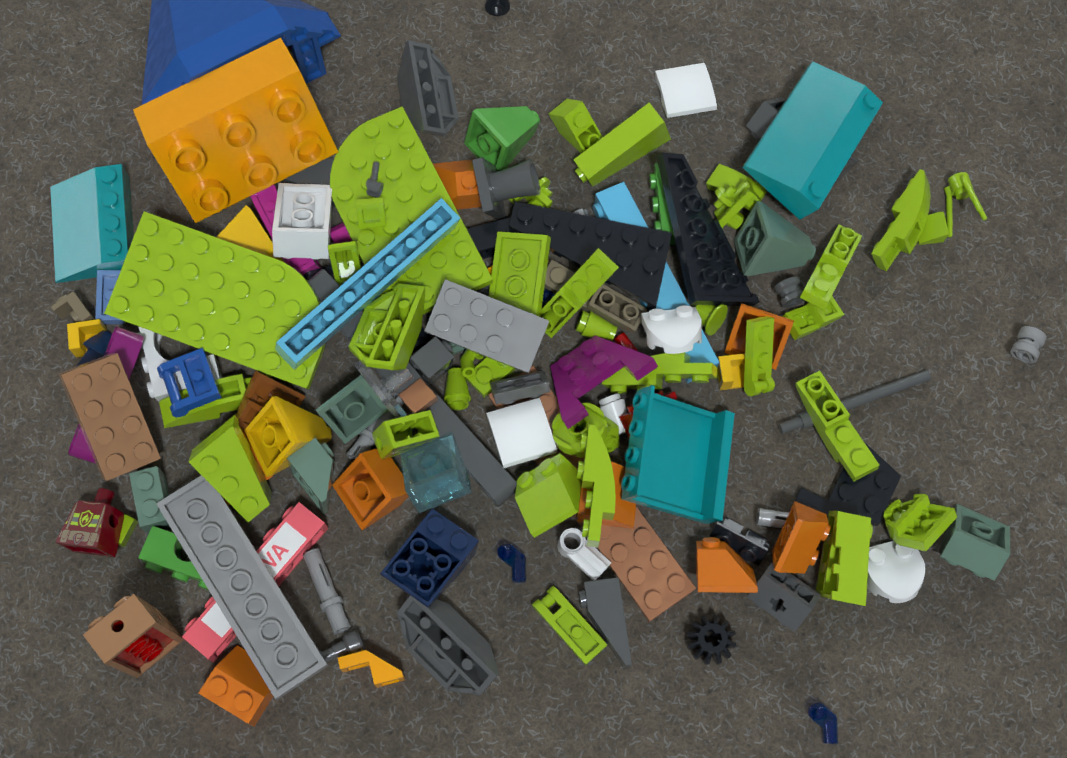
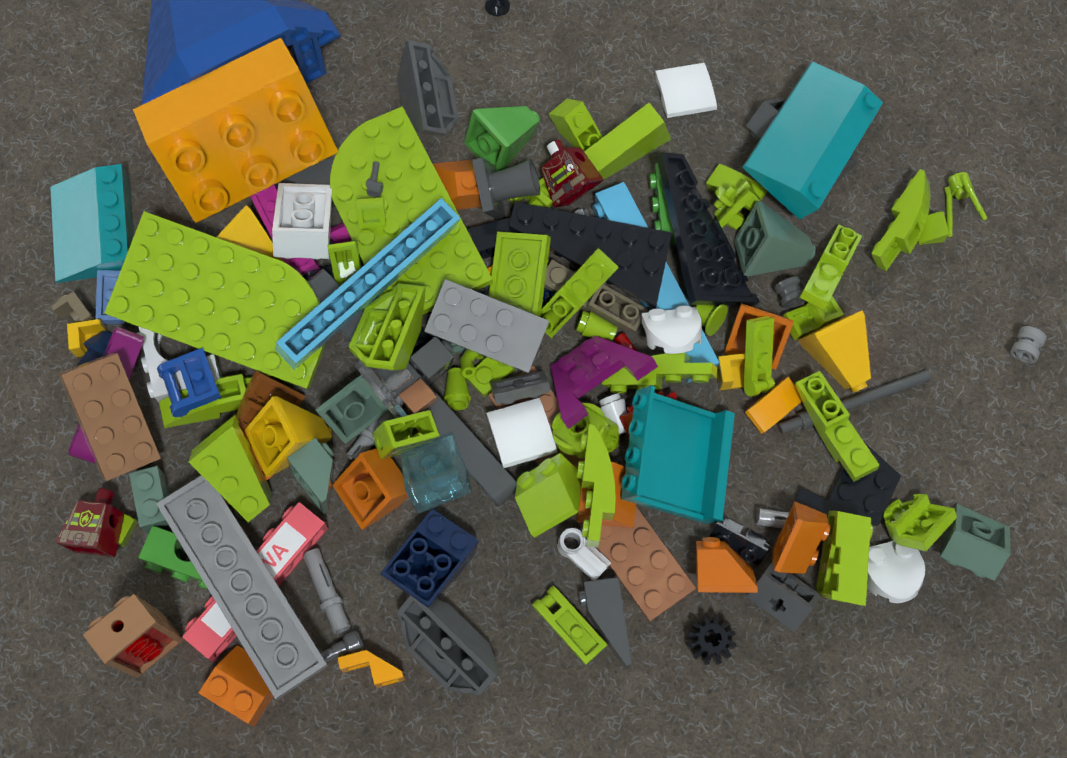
clear blue arm [497,544,526,583] -> none
clear blue arm [808,703,838,744] -> none
none -> dark red torso [541,140,604,207]
none -> light orange slope [745,377,802,434]
none -> yellow slope [798,310,871,393]

